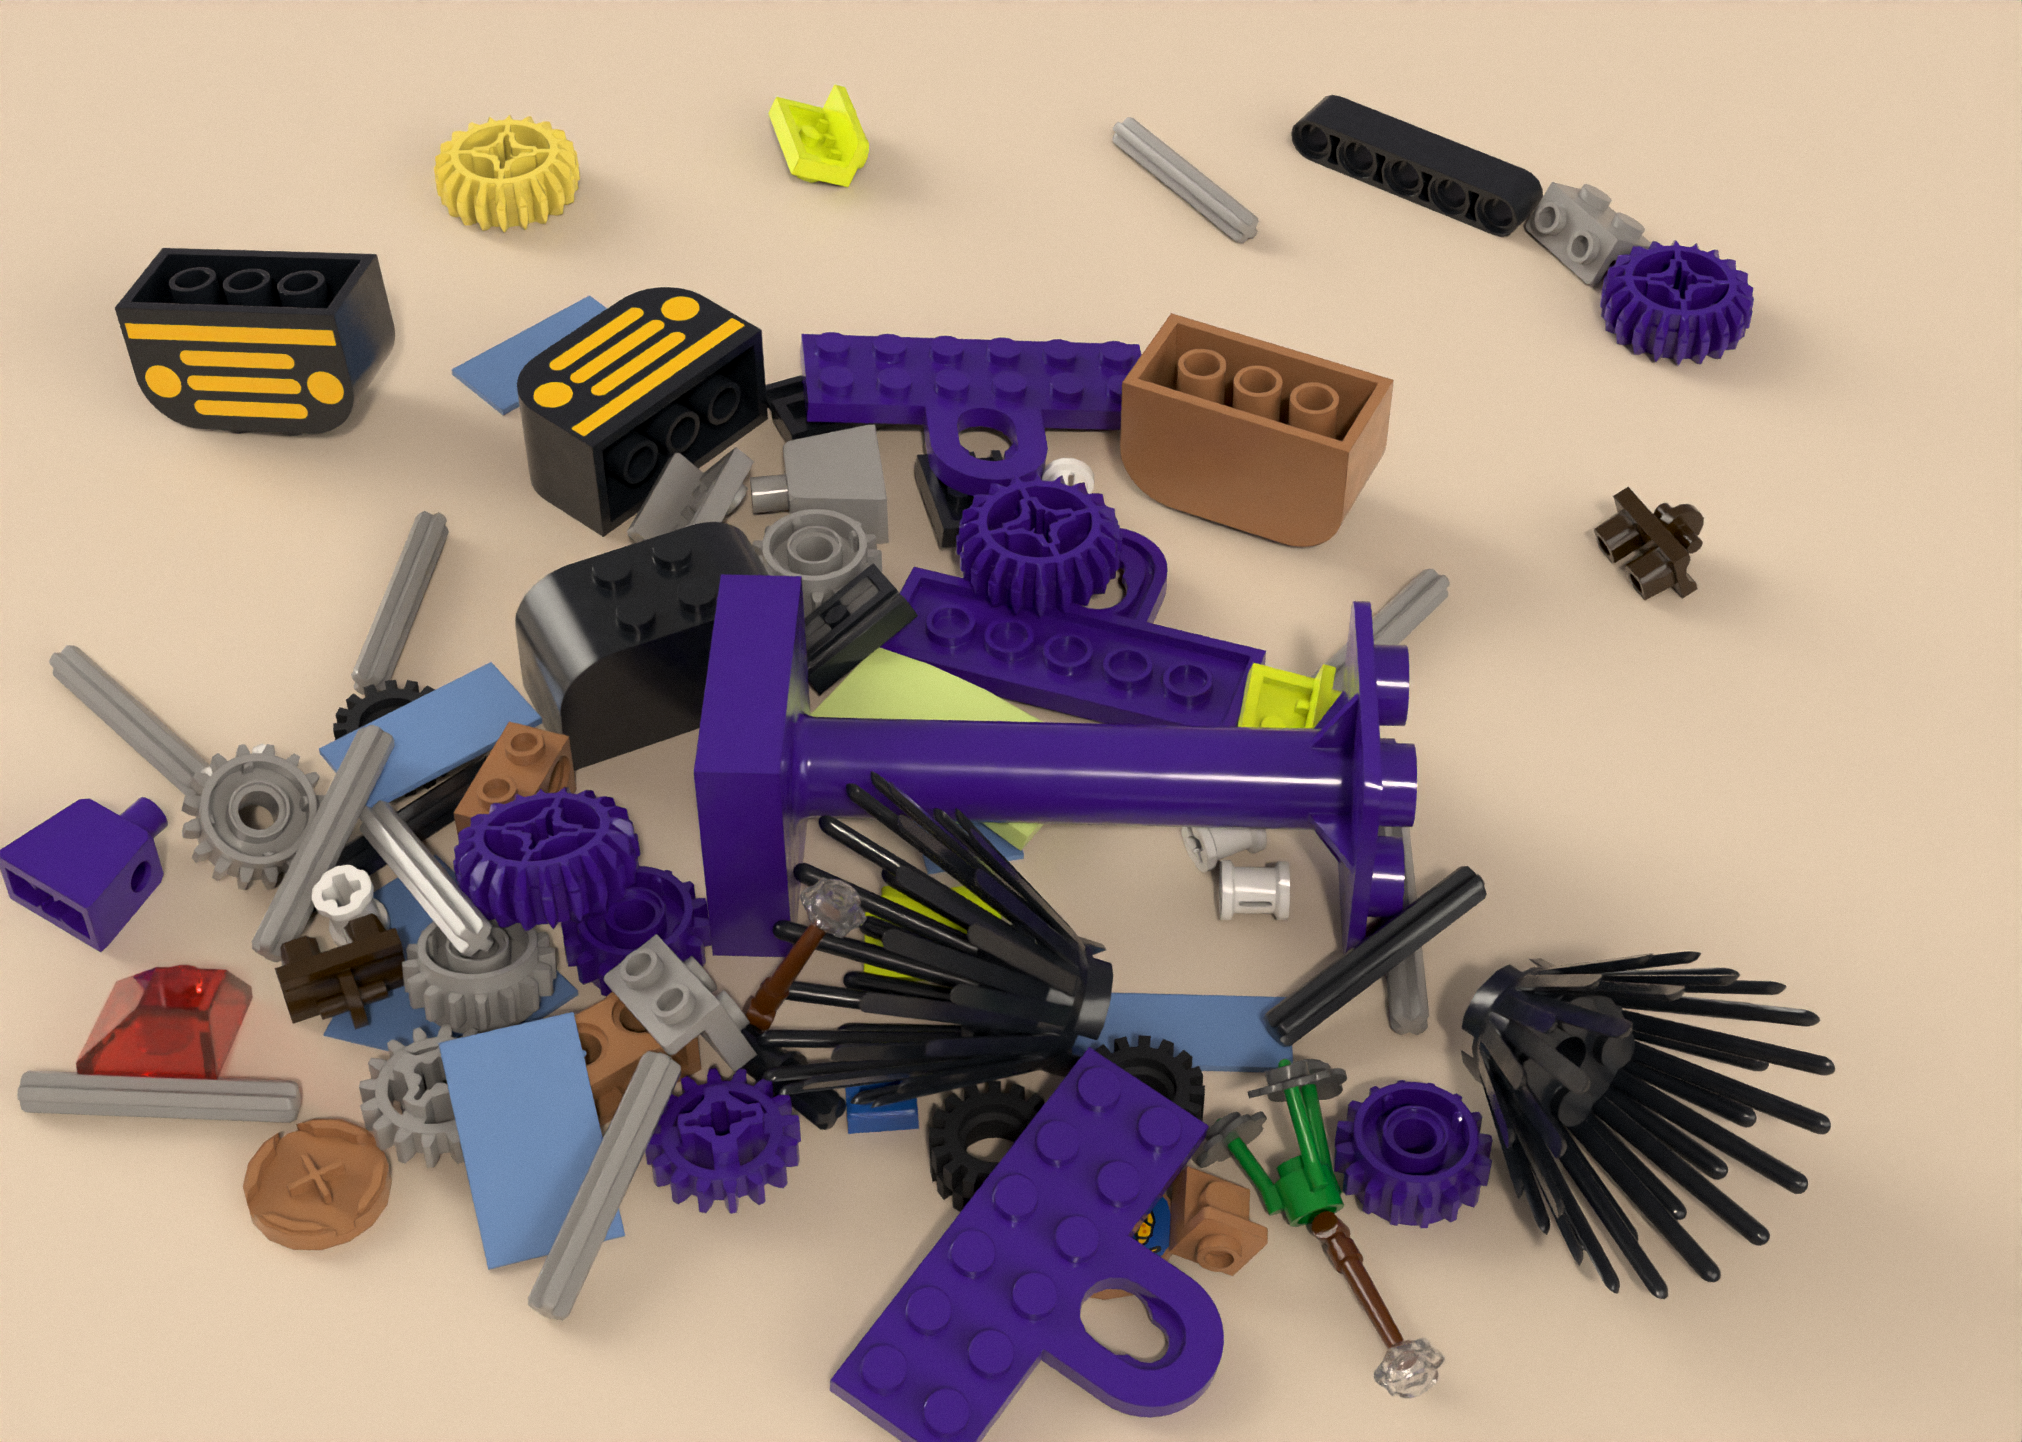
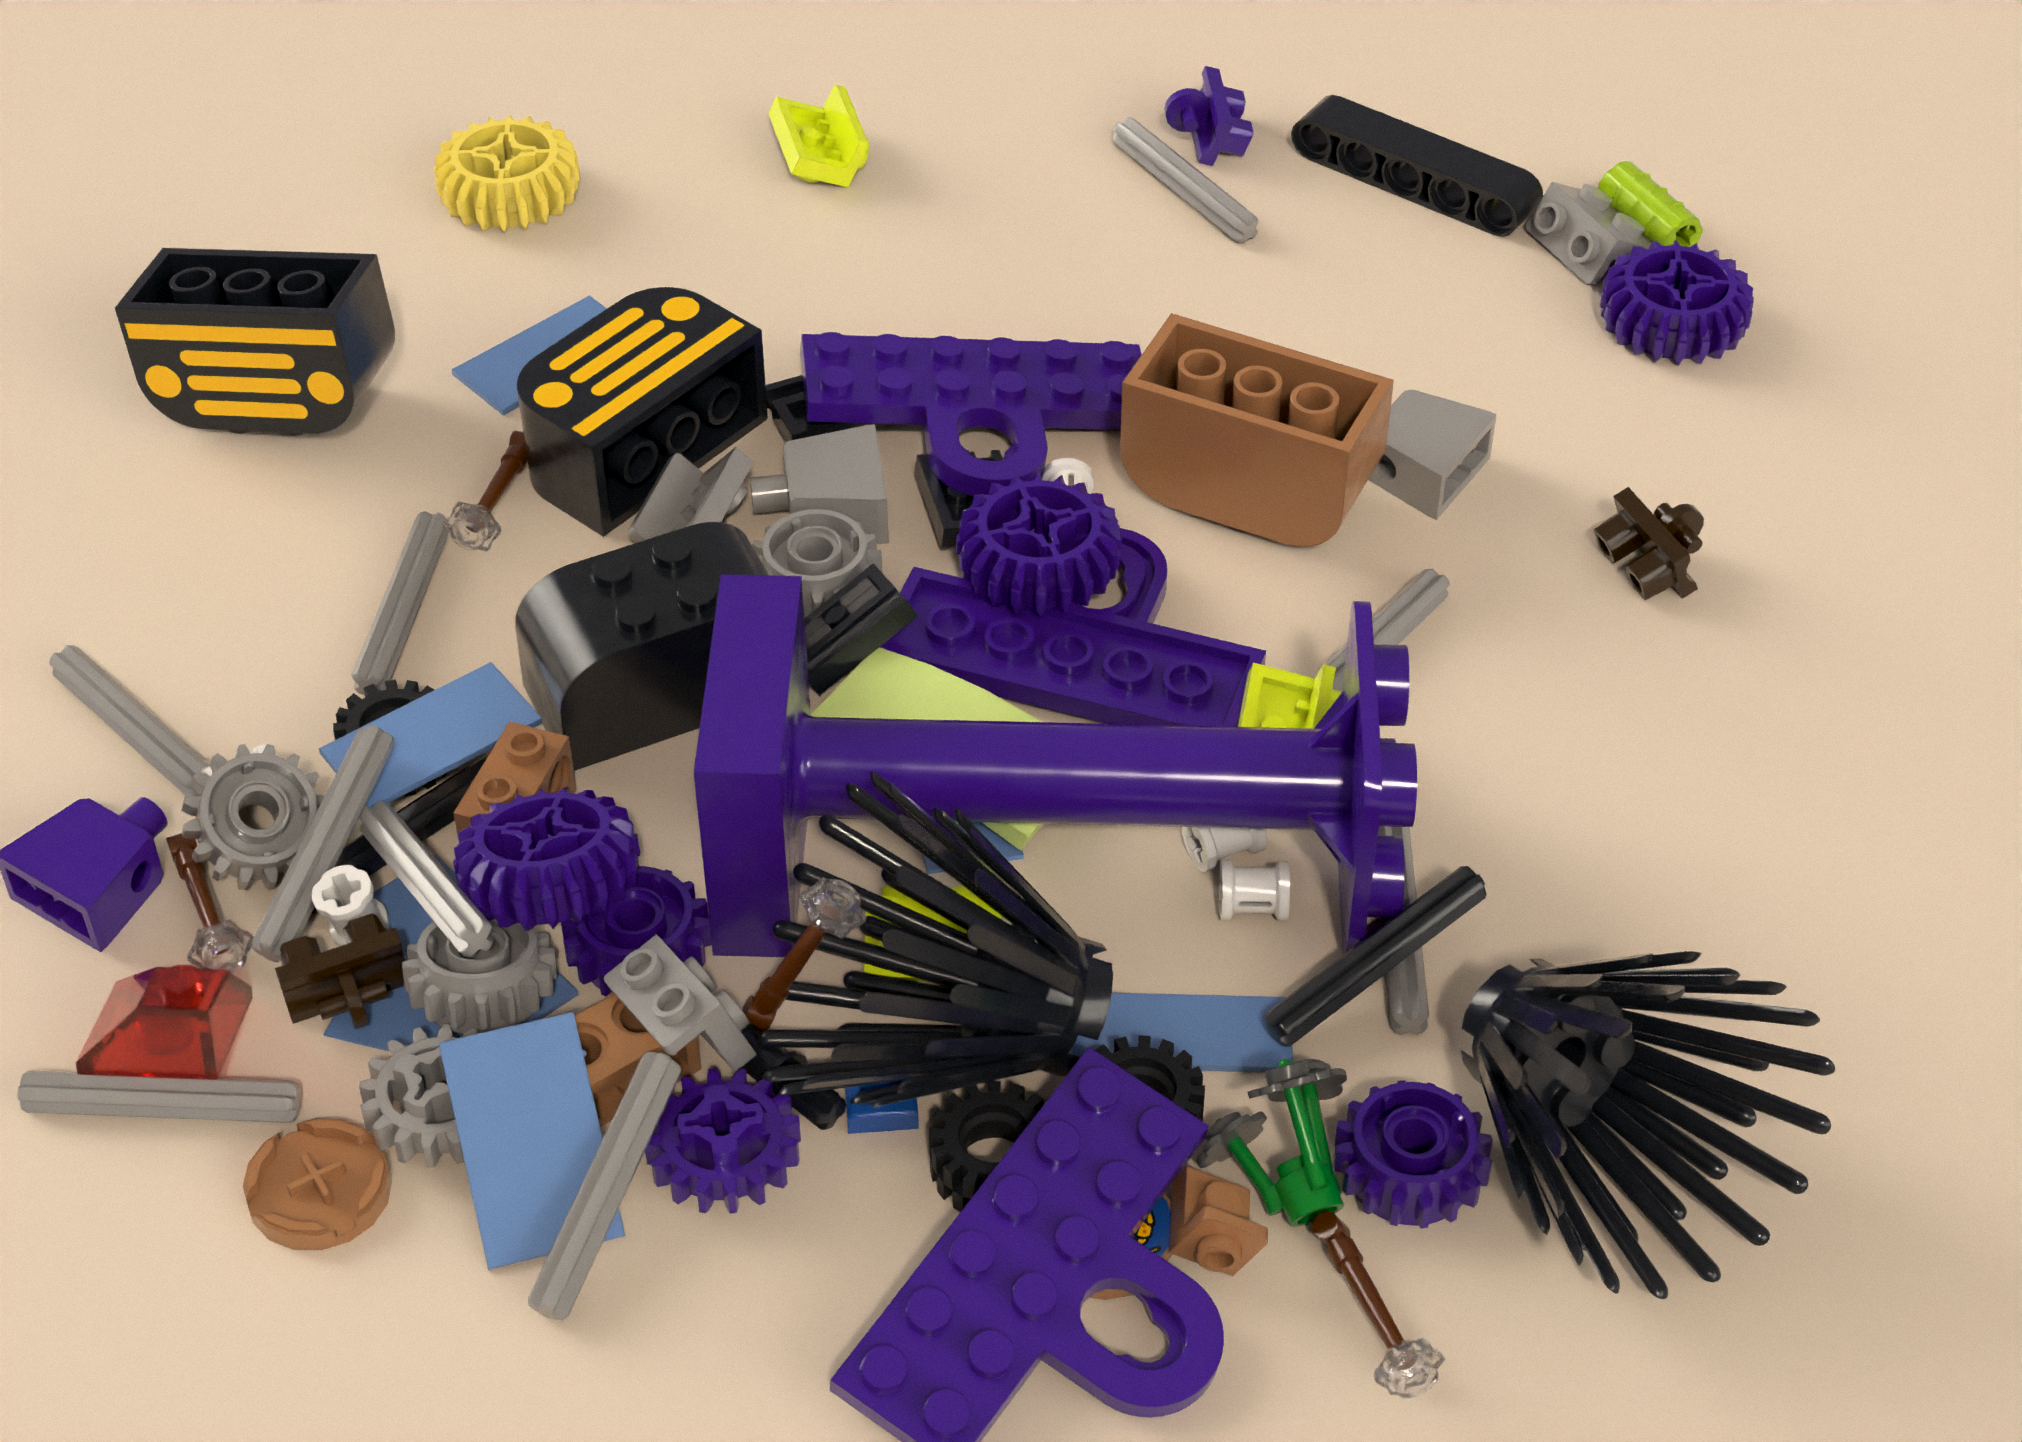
none -> piece [166,833,254,977]
none -> piece [444,431,527,551]
none -> dark purple hips [1164,66,1254,166]
none -> light grey torso [1369,389,1497,520]
none -> lime axle [1598,161,1703,247]

